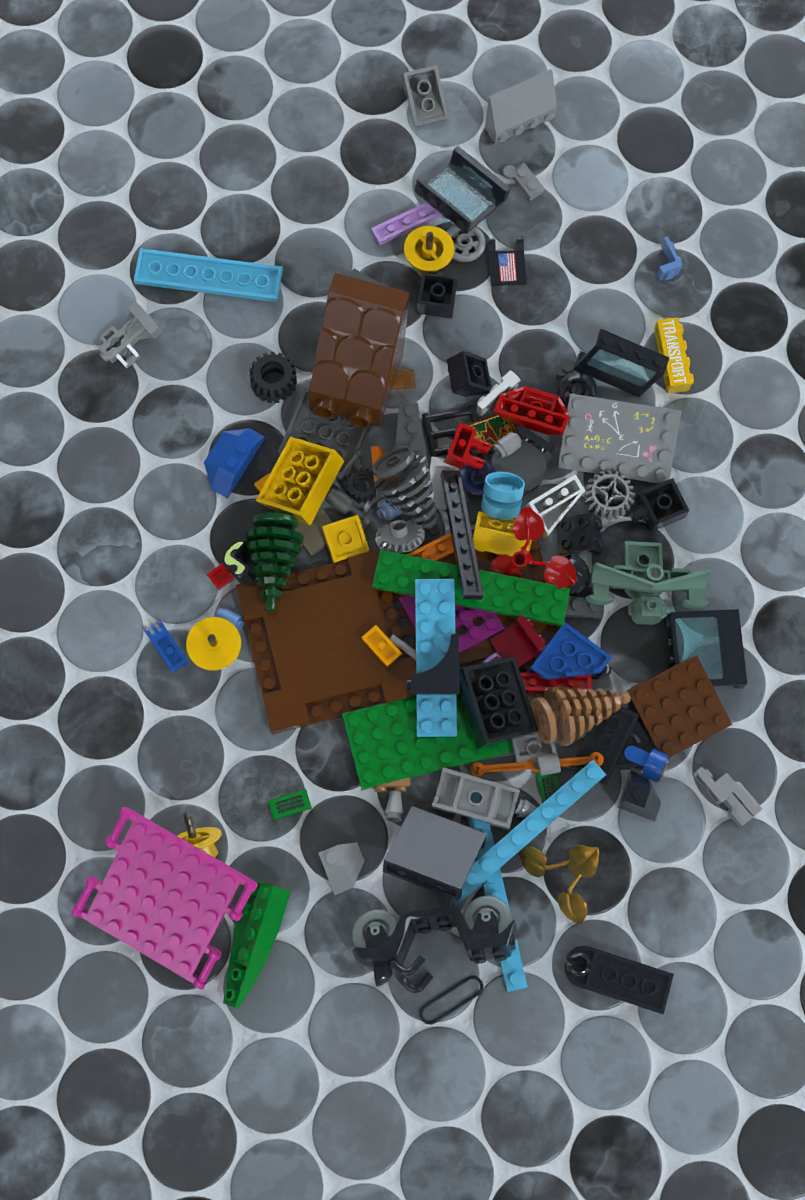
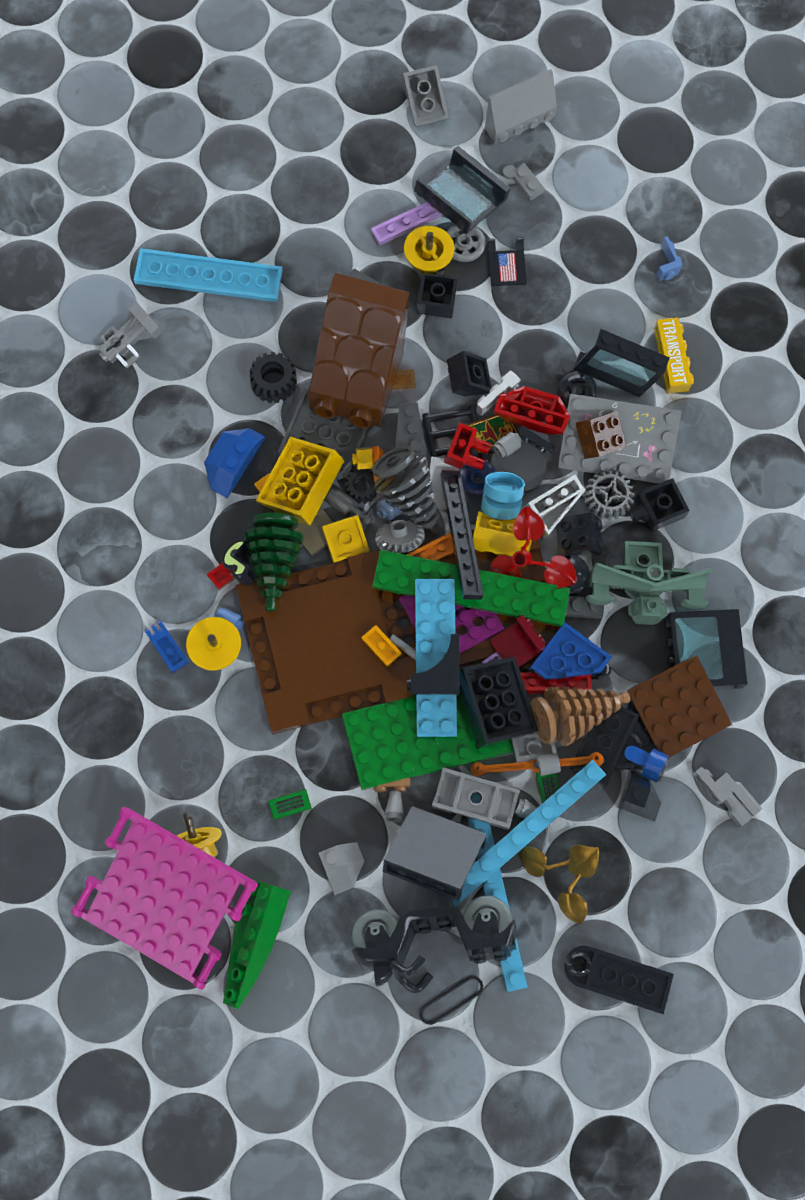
none -> yellow plate [352,447,373,469]
none -> reddish brown bracket [576,412,626,459]

